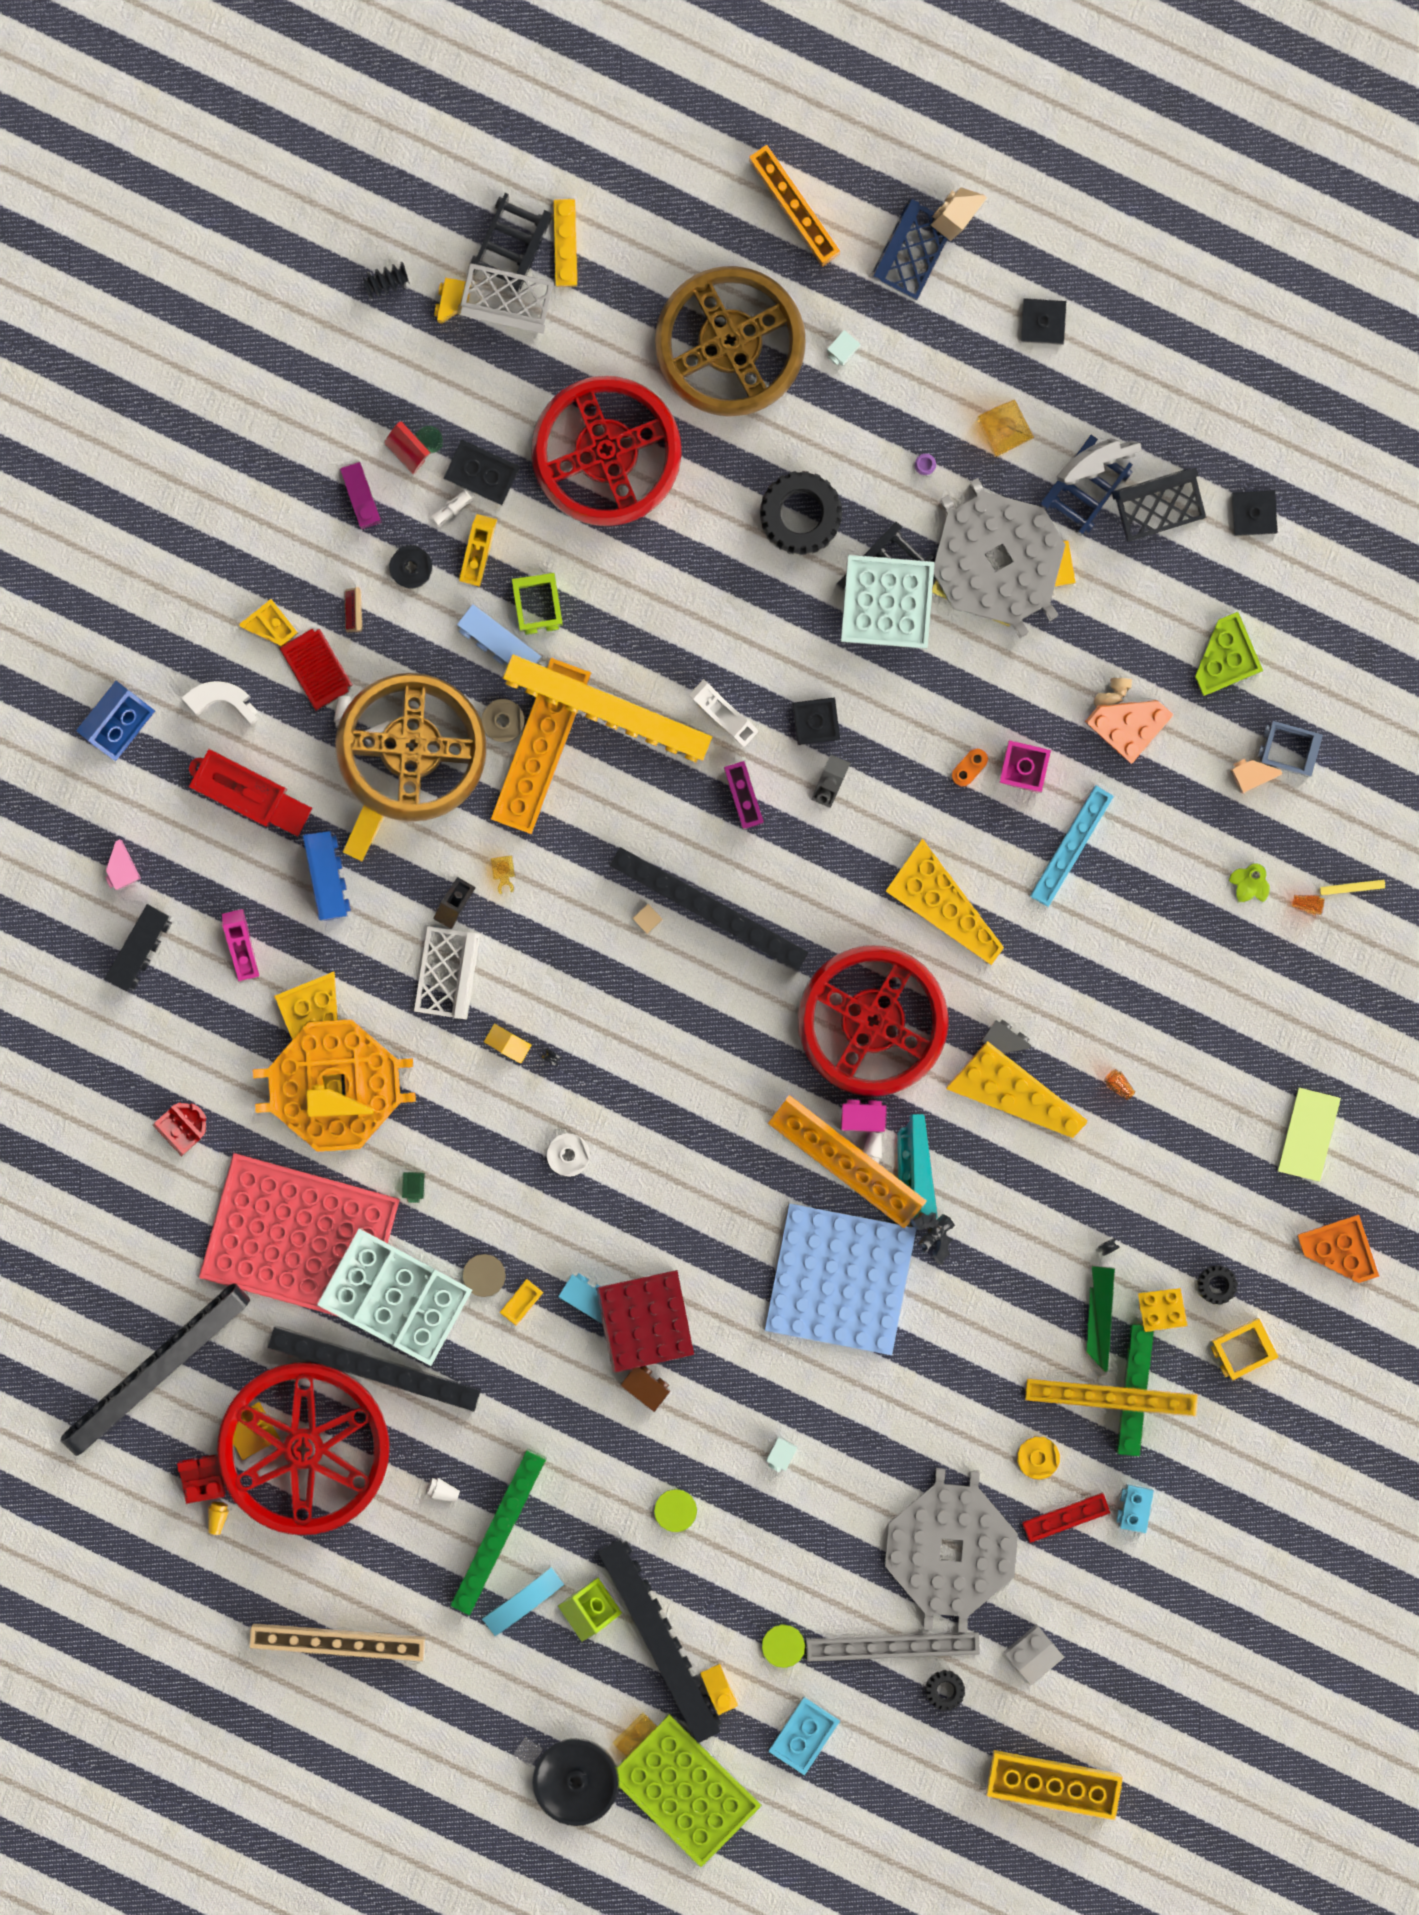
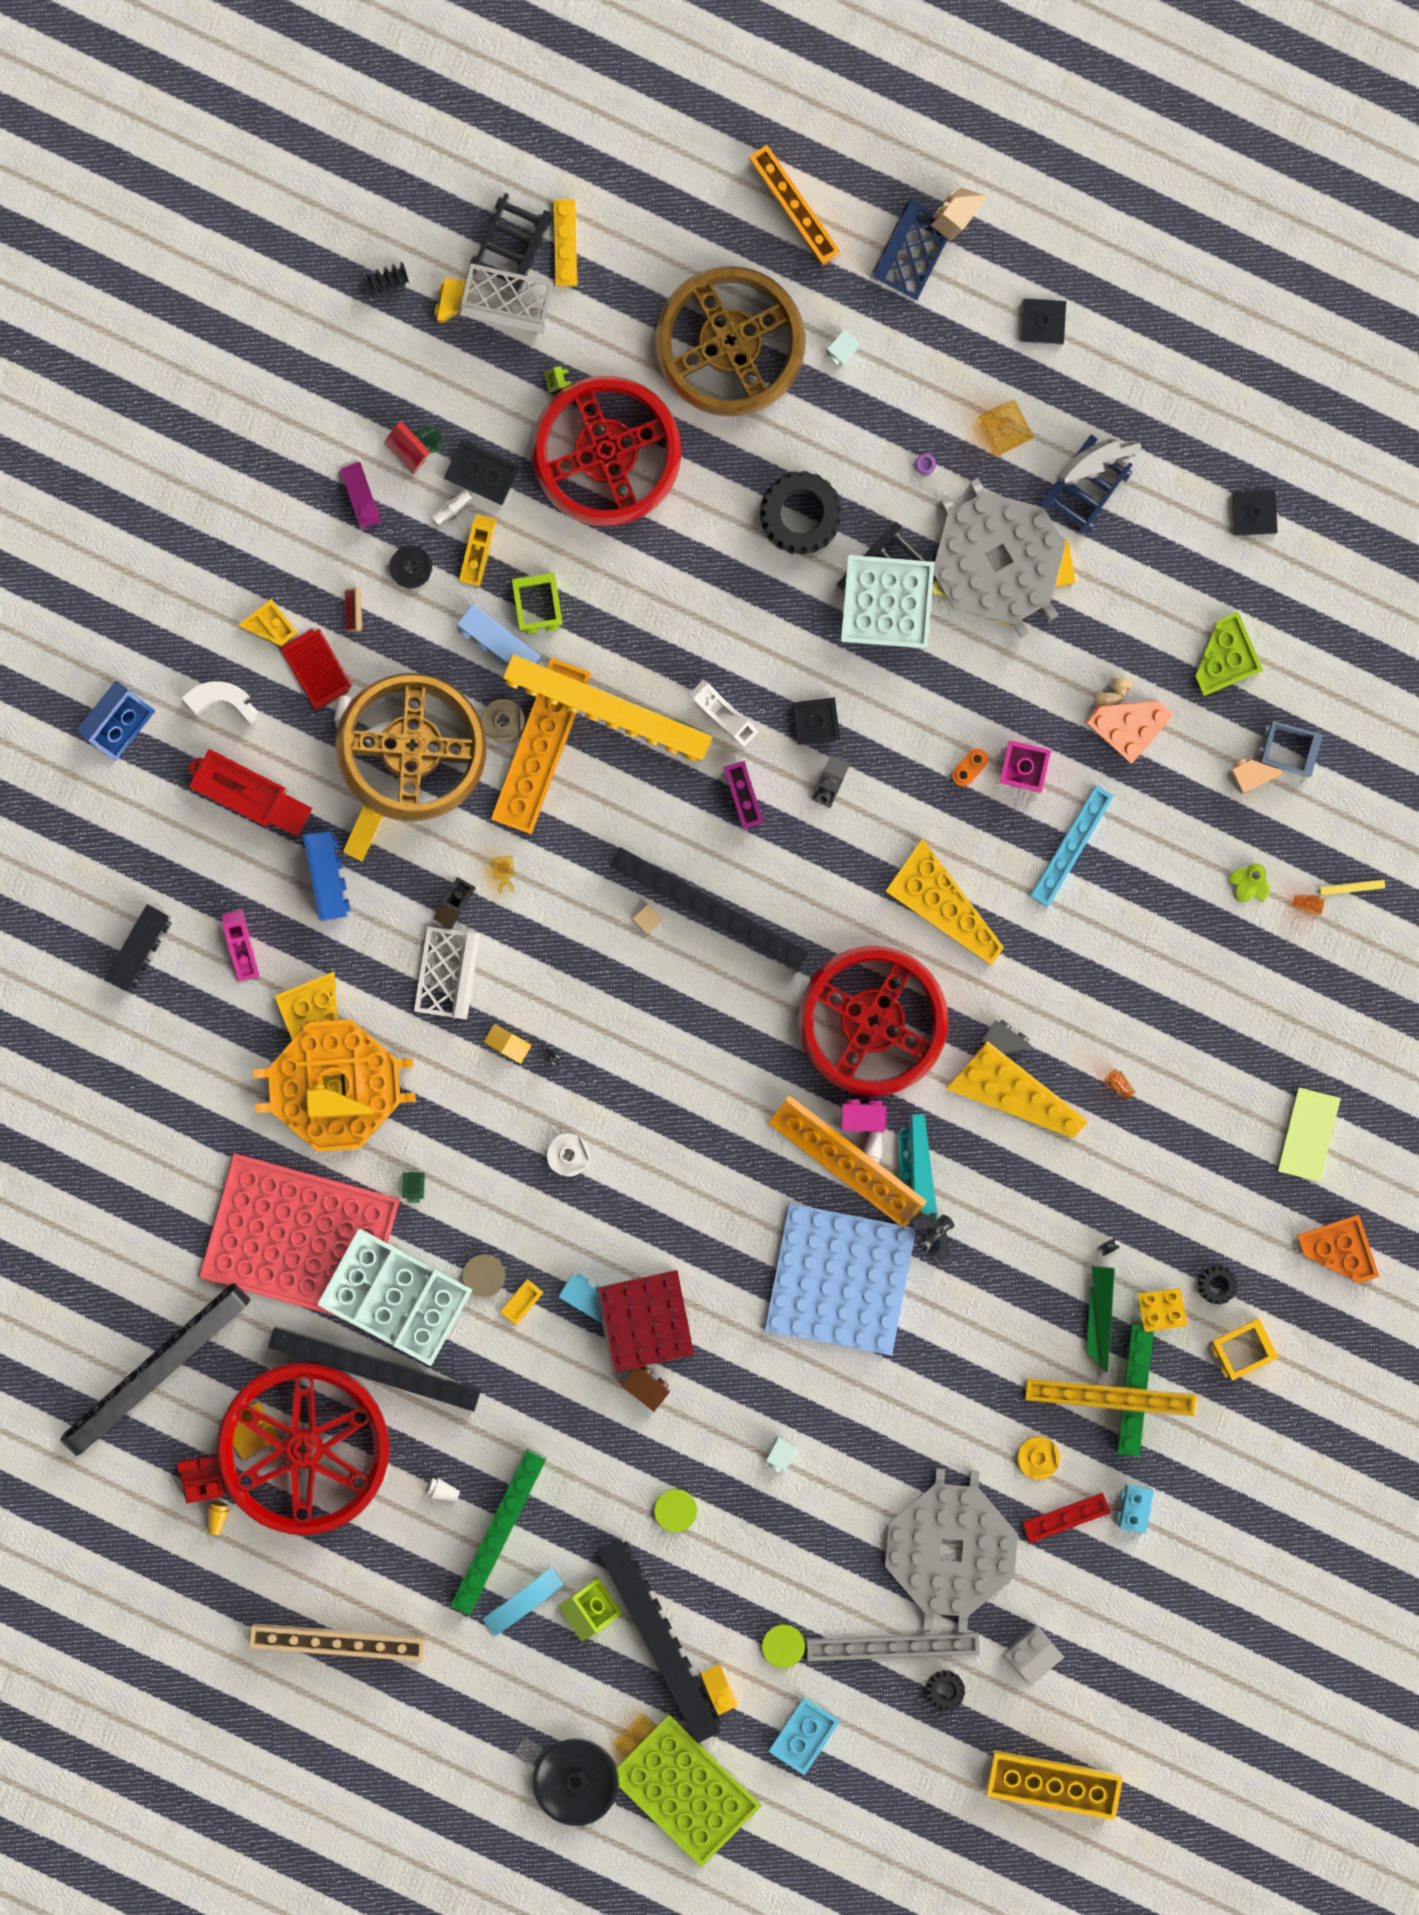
bright pink slope [105,840,141,890] -> none
slope [152,1103,206,1157] -> none
black fence [1111,468,1207,542] -> none
none -> lime tile [544,366,571,393]

